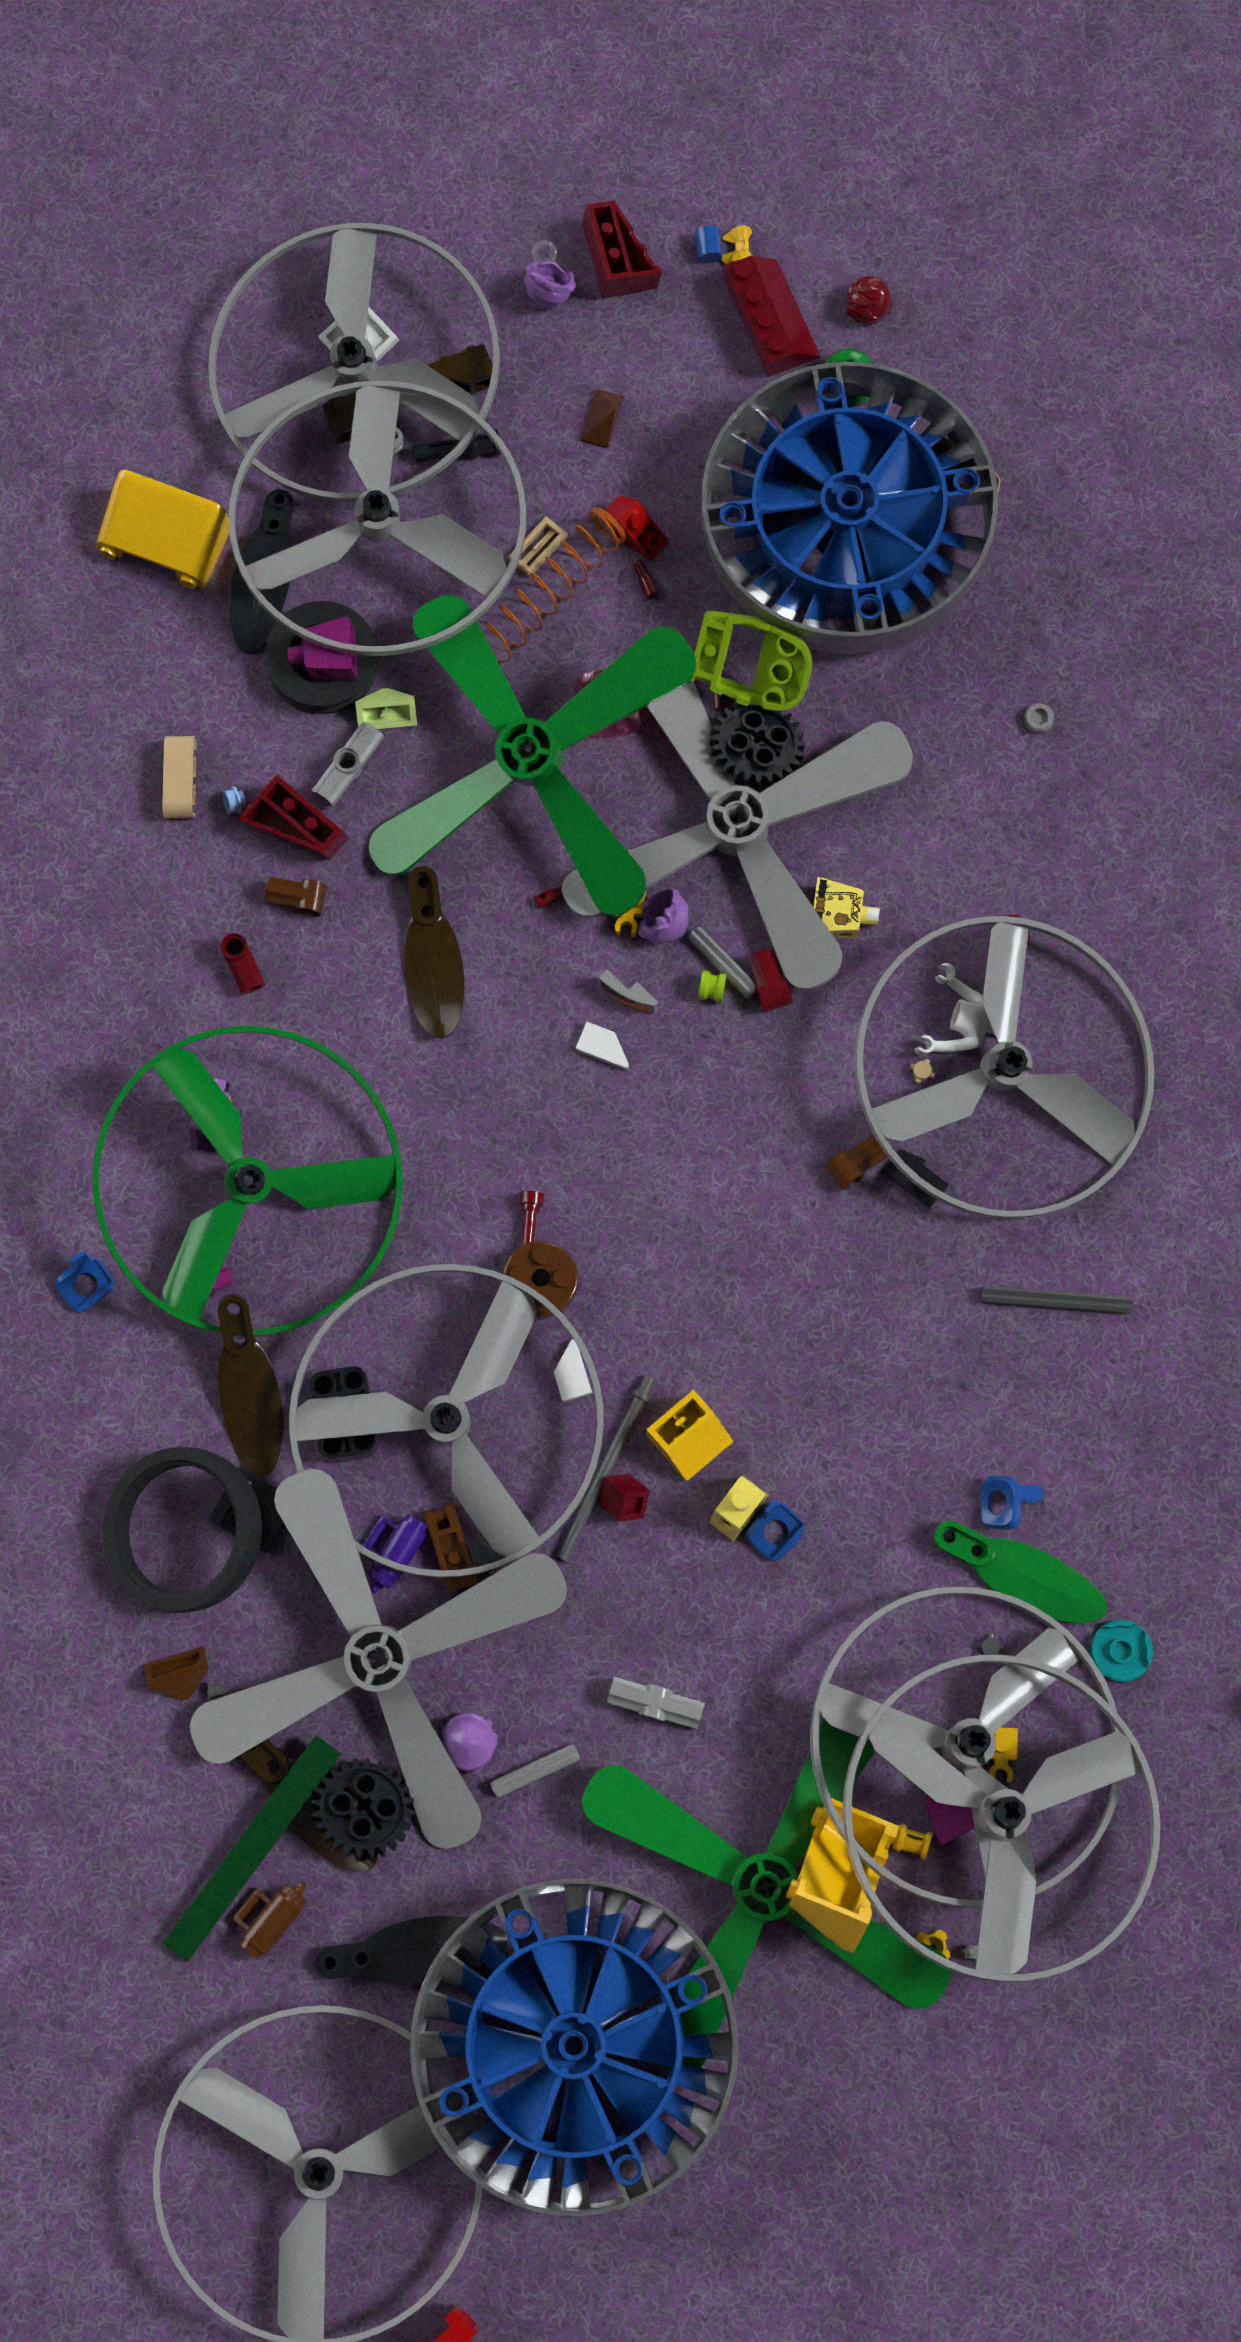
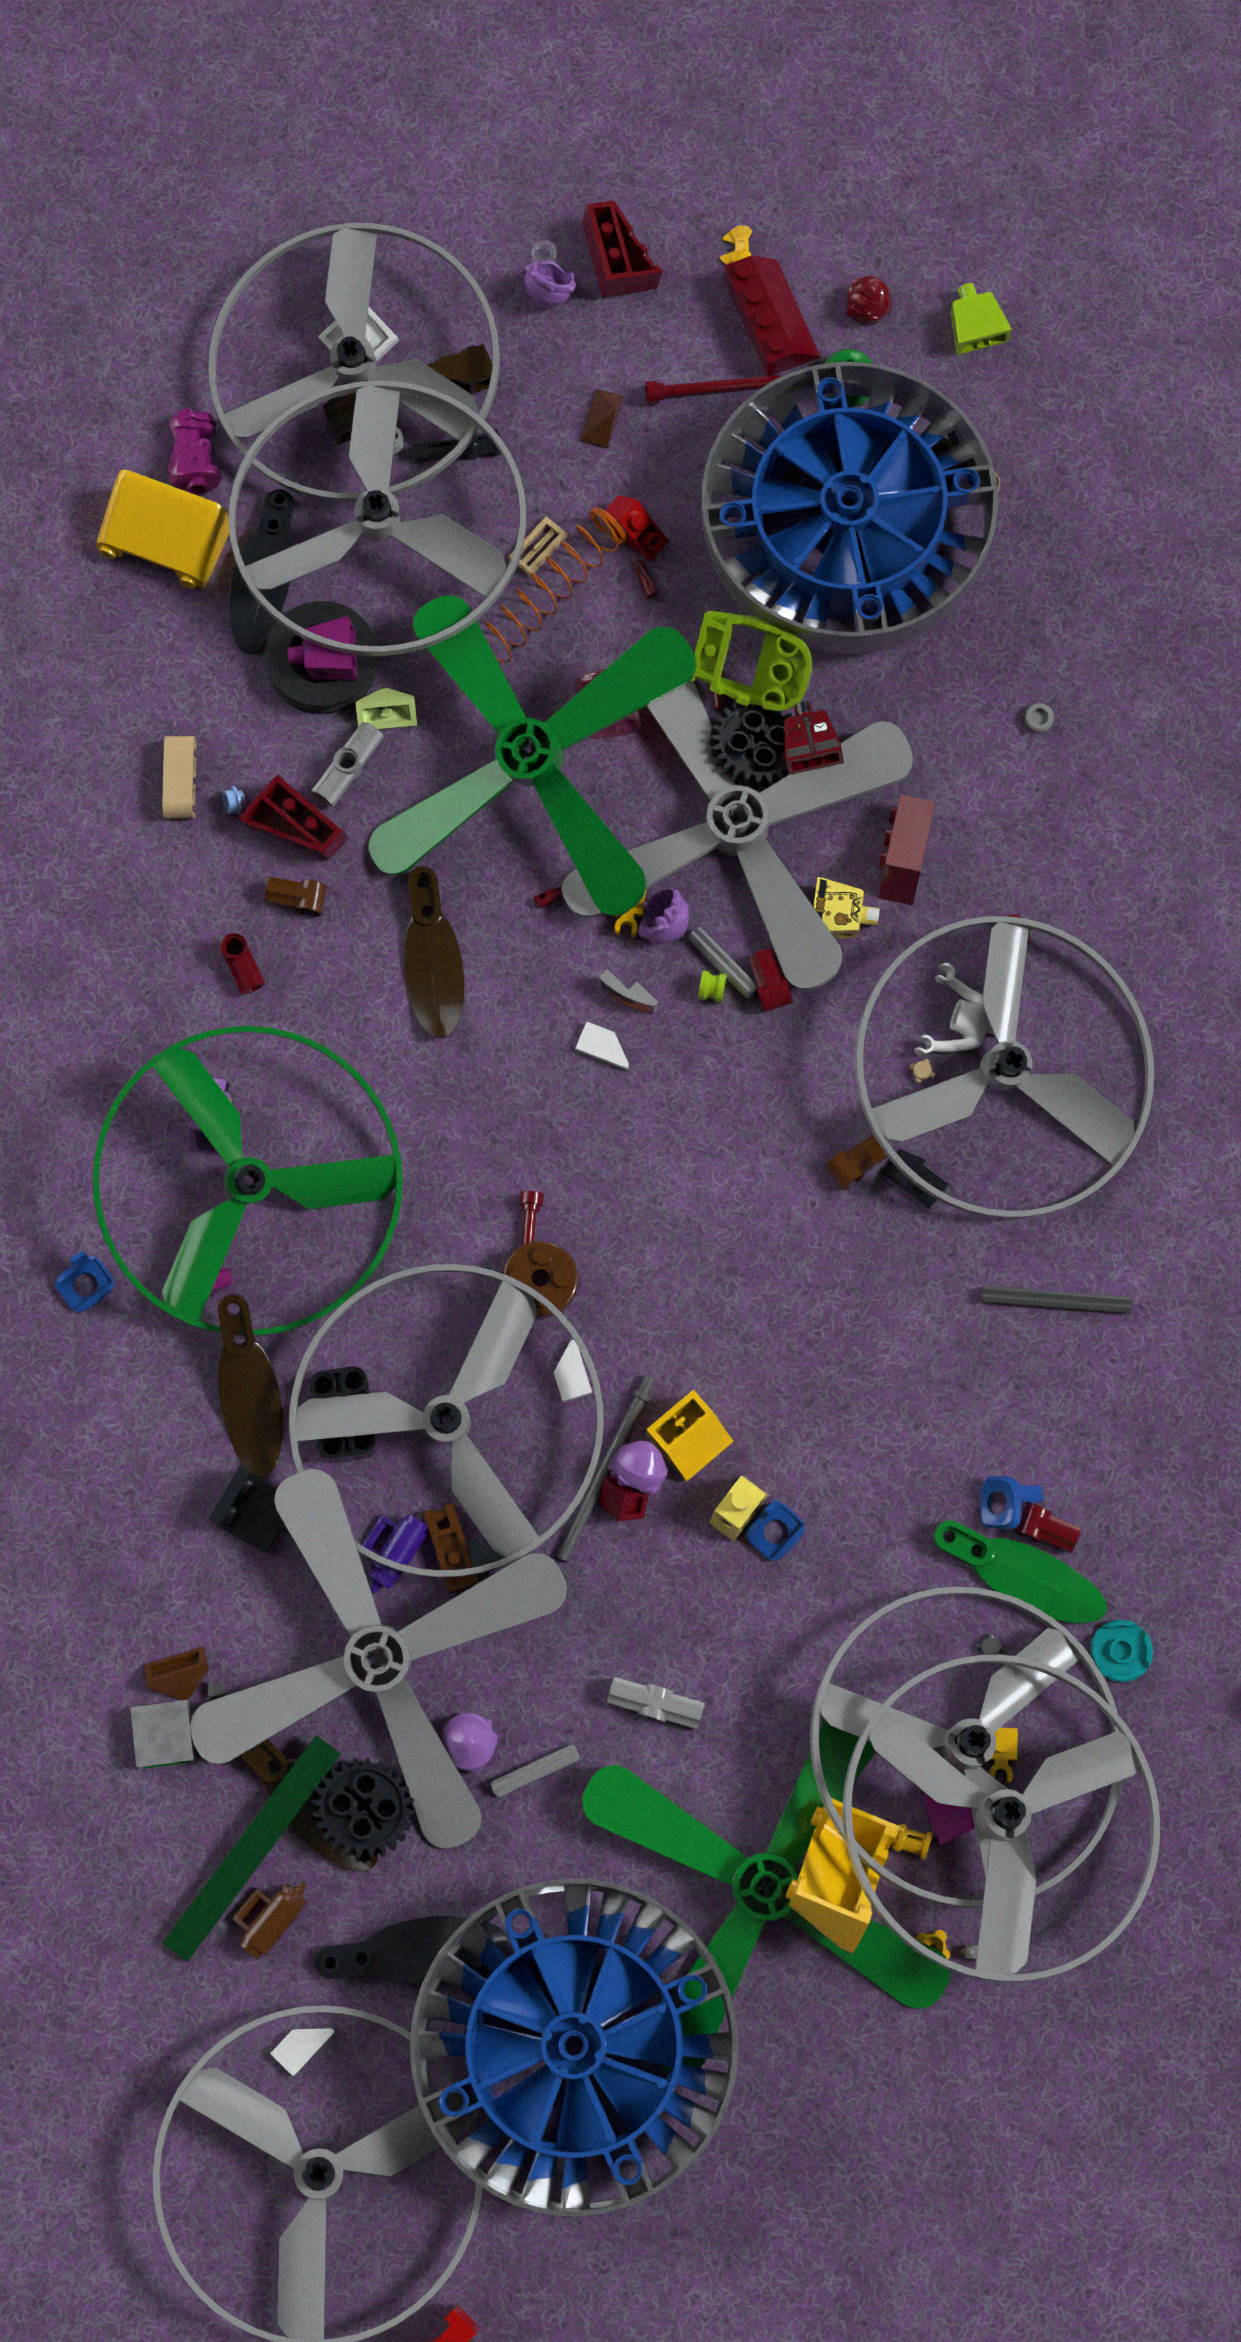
black tyre [103,1447,262,1613] -> none
blue piece [695,226,722,264] -> none
none -> flat silver piece [130,1700,196,1769]
none -> magenta animal [168,408,222,496]
none -> white tile [270,2028,335,2076]
none -> medium lavender hair [608,1440,668,1495]
none -> dark red piece [645,375,781,405]
none -> dark red torso [785,701,844,775]
none -> dark red wedge [878,795,935,905]
none -> lime torso [951,283,1012,355]
none -> dark red piece [1015,1502,1082,1554]

